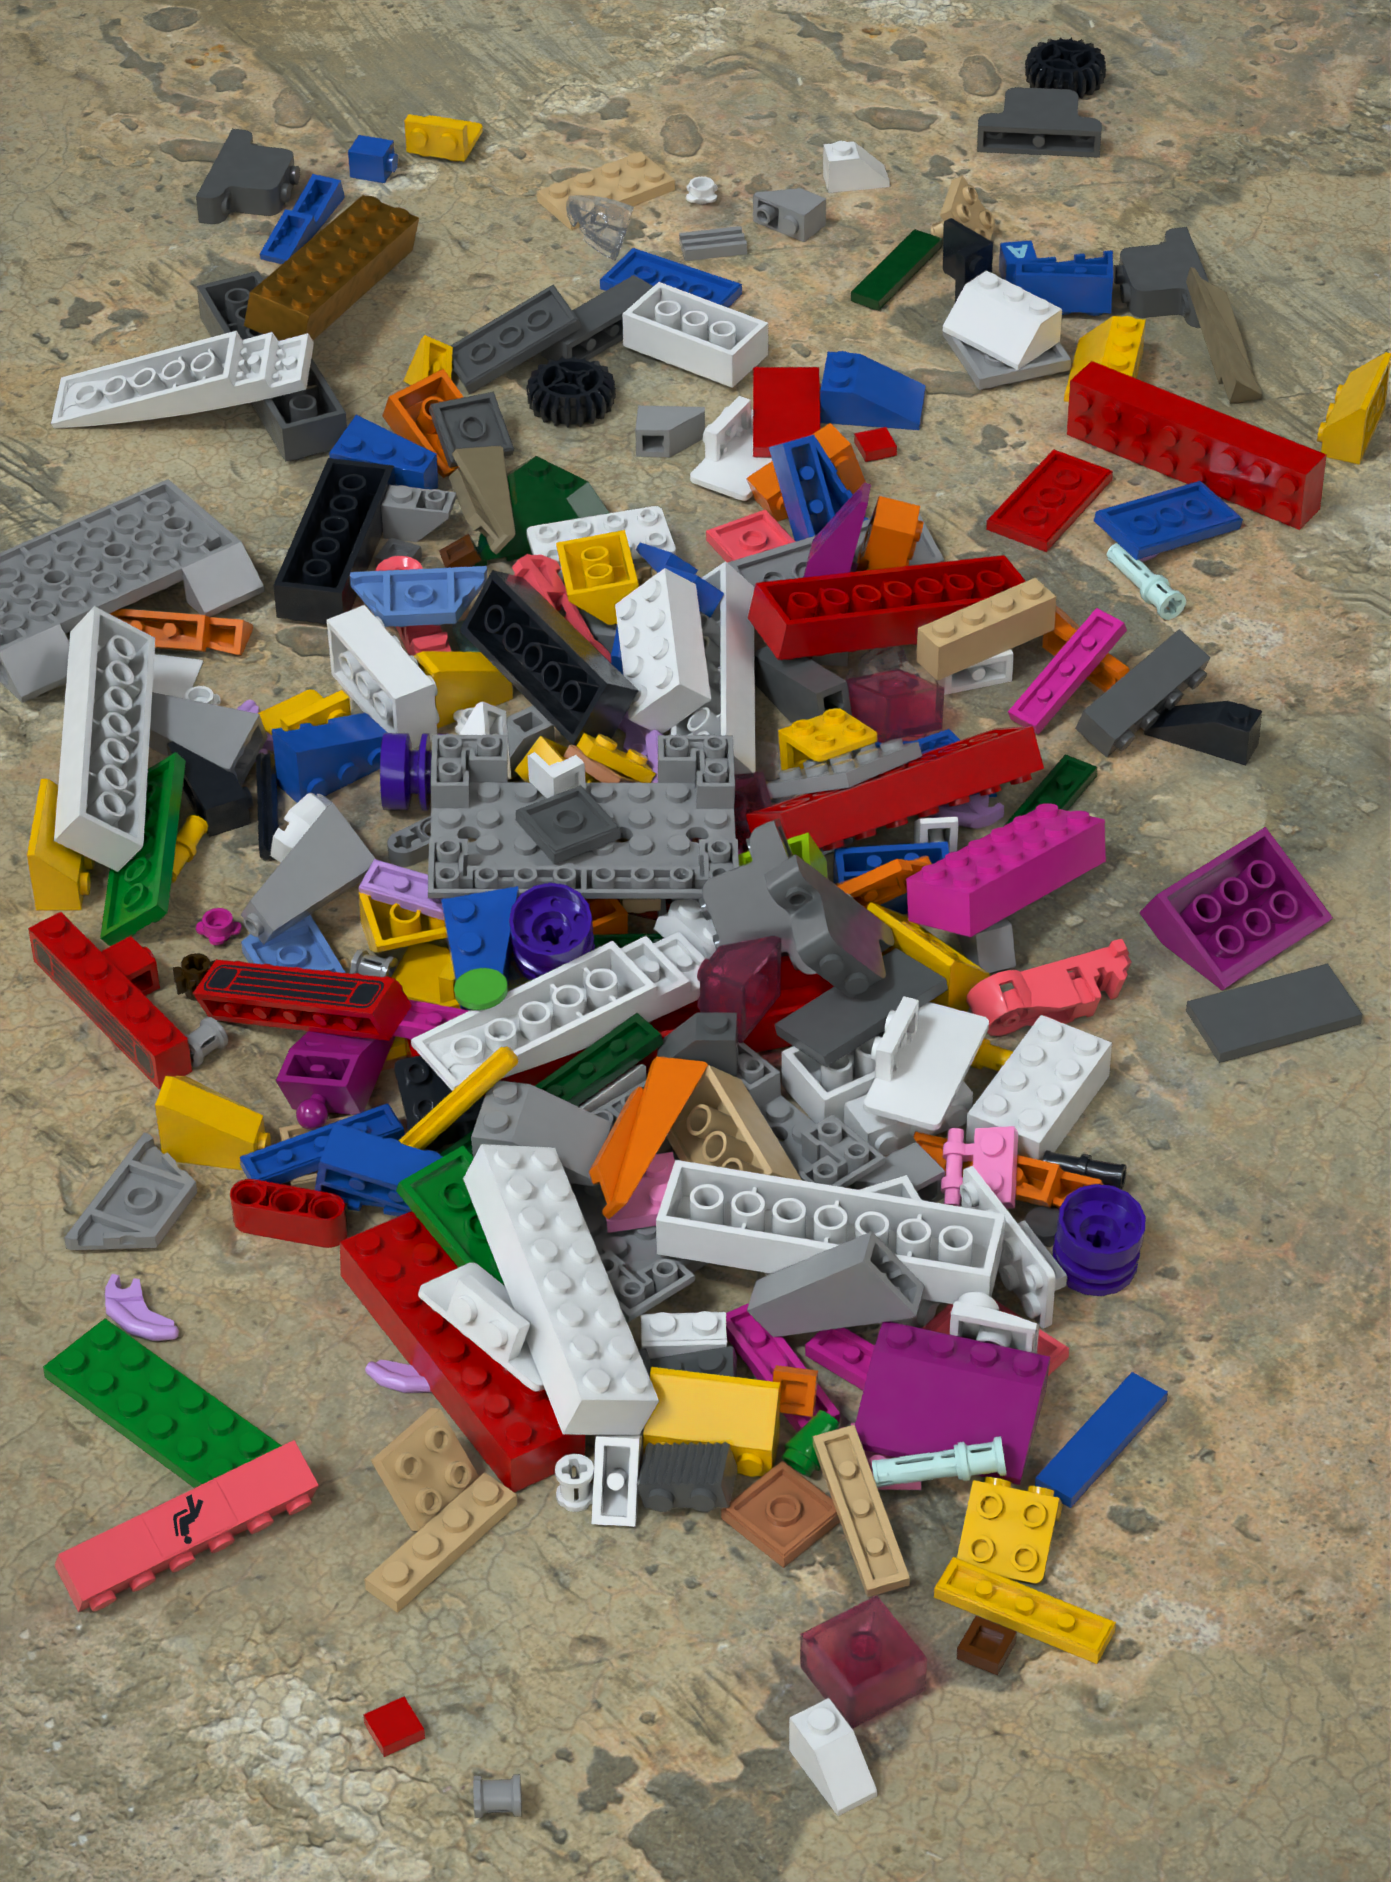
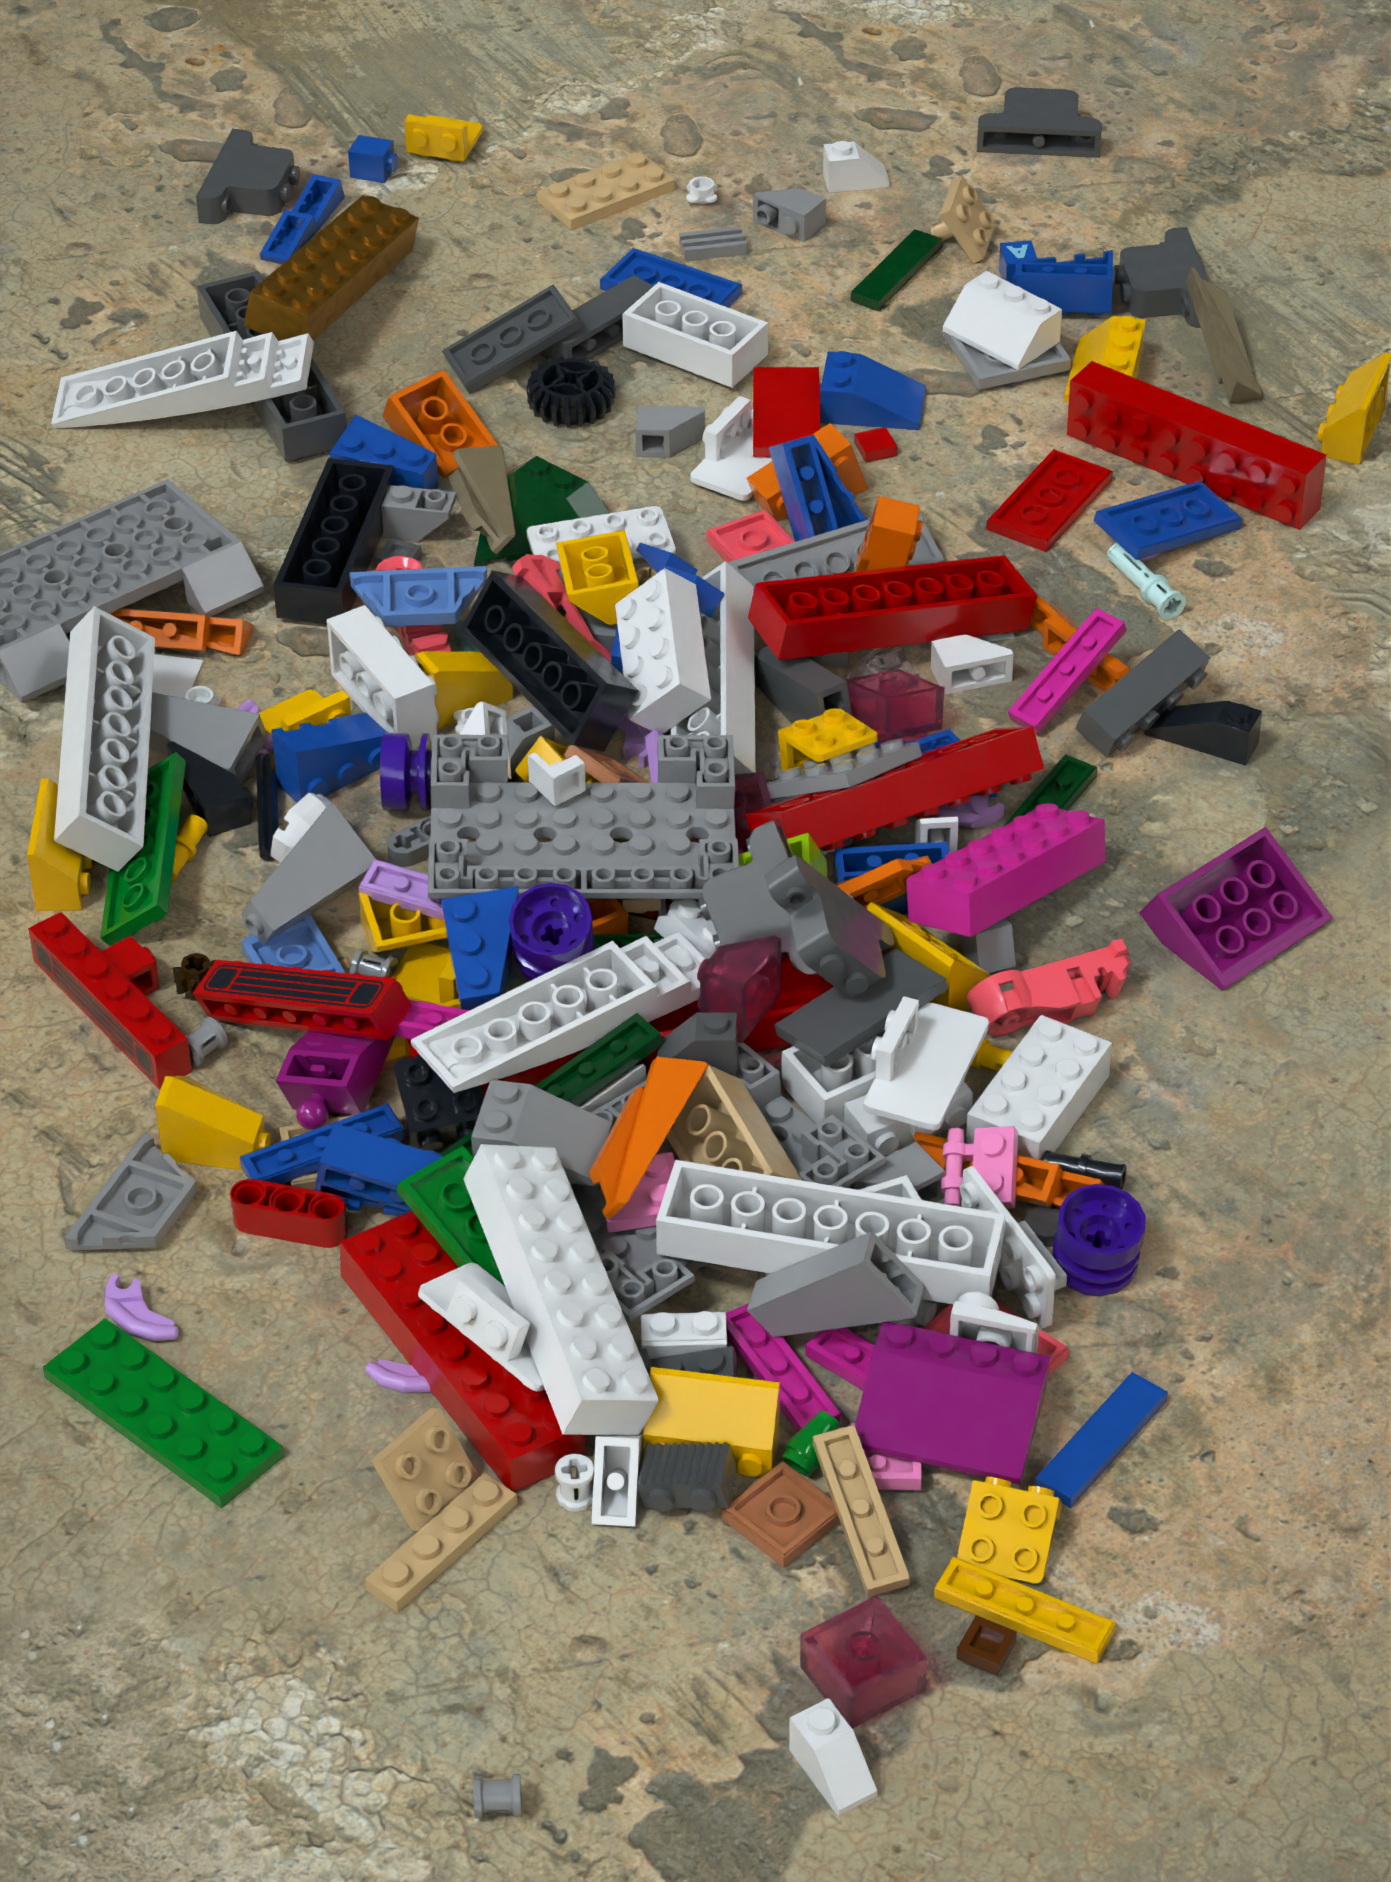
coral brick [55,1440,319,1612] -> none
dark pink plate [196,908,242,945] -> none
red tile [363,1696,425,1757] -> none
yellow axle [398,1046,519,1150] -> none
yellow slope [403,335,453,385] -> none
dark grey tile [429,391,514,468] -> none
reddish brown plate [439,534,481,568] -> none
bright green piece [454,968,508,1010] -> none
dark grey tile [516,785,621,864] -> none
clear brick [566,195,634,261] -> none
yellow plate [577,733,656,783] -> none
orange tile [773,1365,818,1417] -> none
magenta slope [803,483,871,577] -> none
light aqua pin [872,1436,1007,1488] -> none
tan brick [917,578,1056,681] -> none
black bracket [943,218,993,303] -> none
black gear [1025,37,1106,99] -> none
dark grey tile [1186,963,1363,1063] -> none

